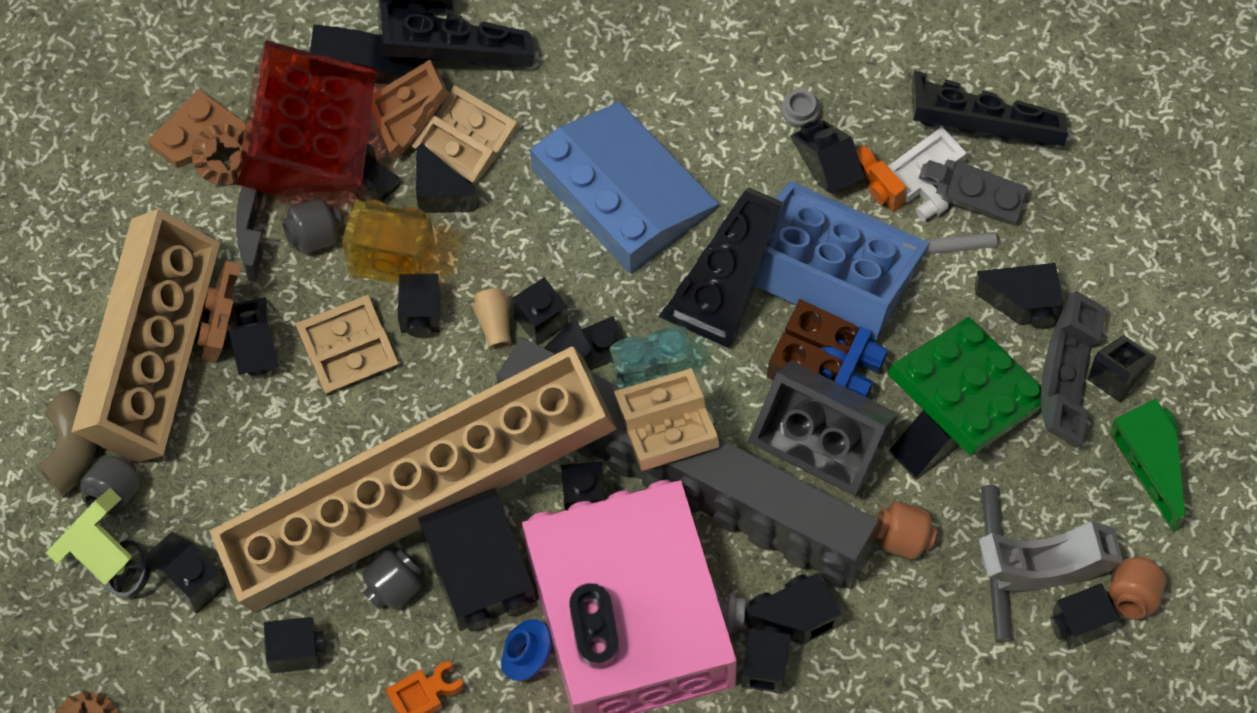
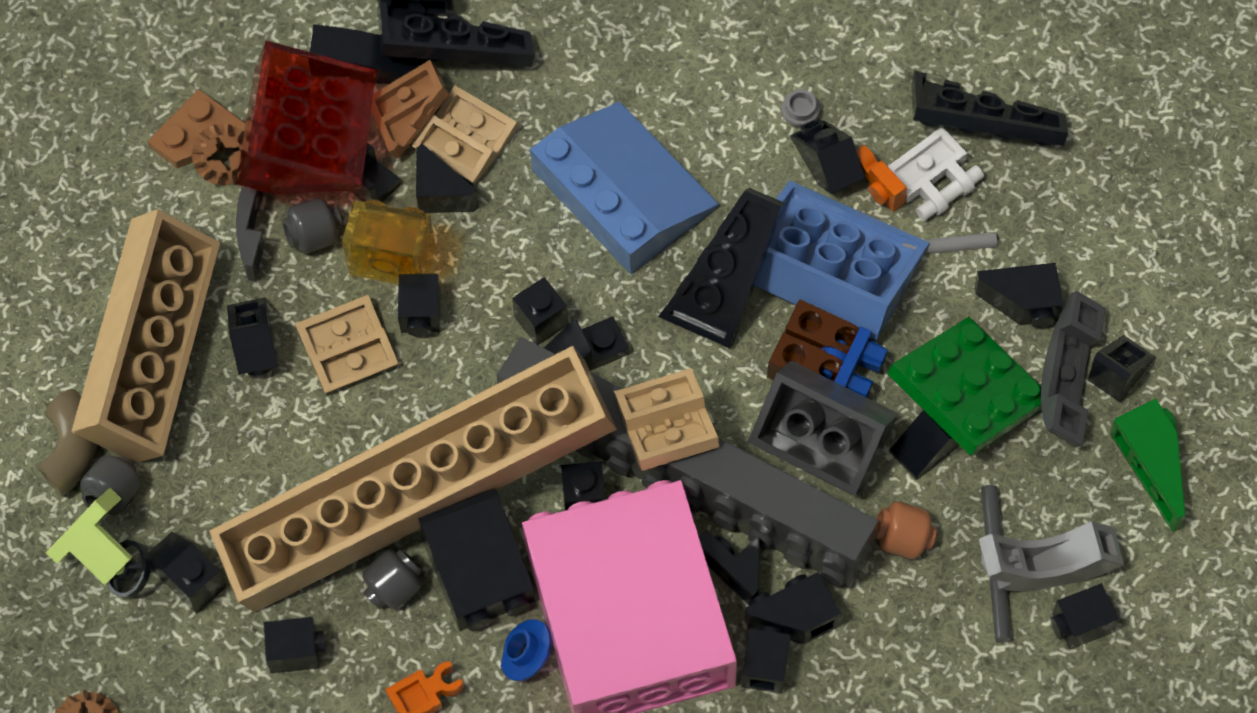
medium nougat wing [196,260,242,363] -> none
tan cone [472,288,512,349] -> none
black plate [569,583,619,668] -> none
clear light blue brick [609,326,694,389] -> none
light grey plate [720,593,746,634] -> none
dark grey hinge [918,159,1028,225] -> none
nougat head [1108,557,1166,619] -> none
none -> black slope [699,529,759,604]

